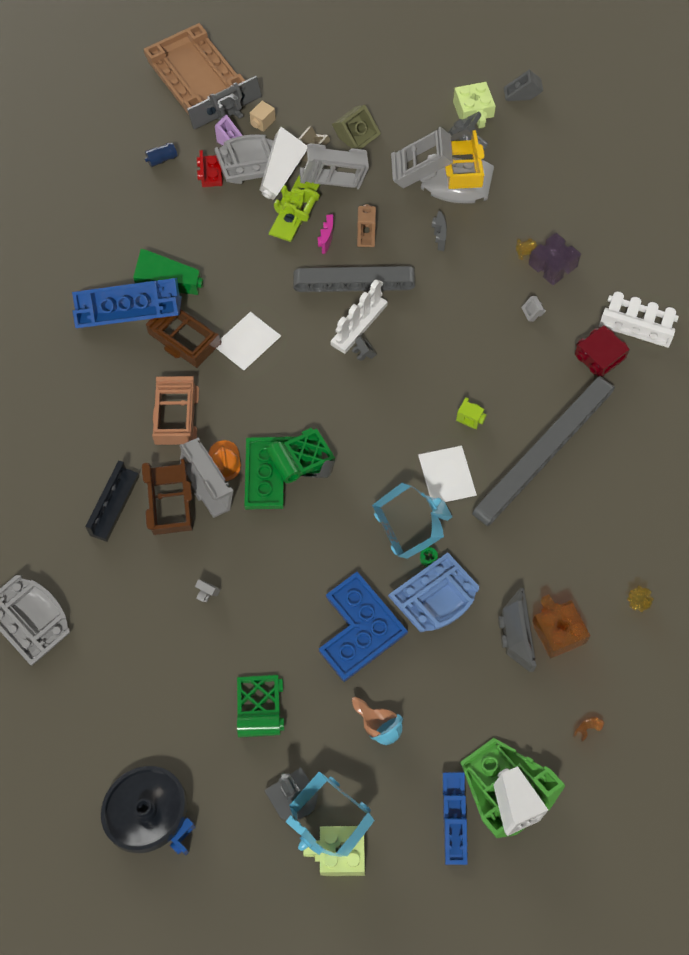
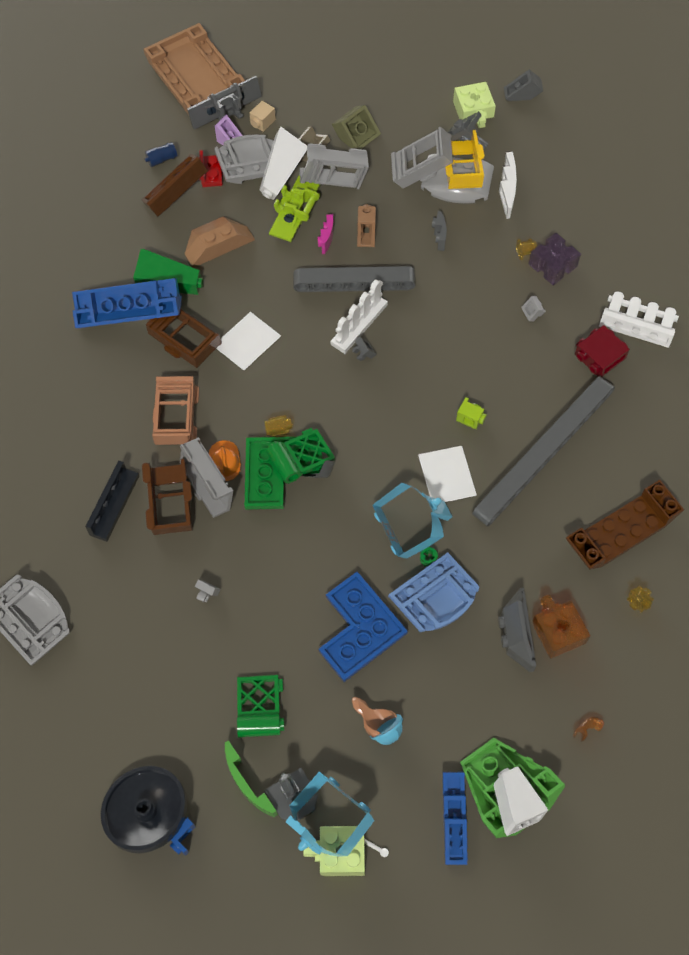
none -> reddish brown slope [141,154,207,217]
none -> medium nougat wedge [185,217,255,268]
none -> bright green slope [225,741,278,817]
none -> clear yellow brick [264,415,292,436]
none -> white hinge [364,838,389,857]
none -> white slope [499,152,517,219]
none -> reddish brown slope [565,480,685,570]

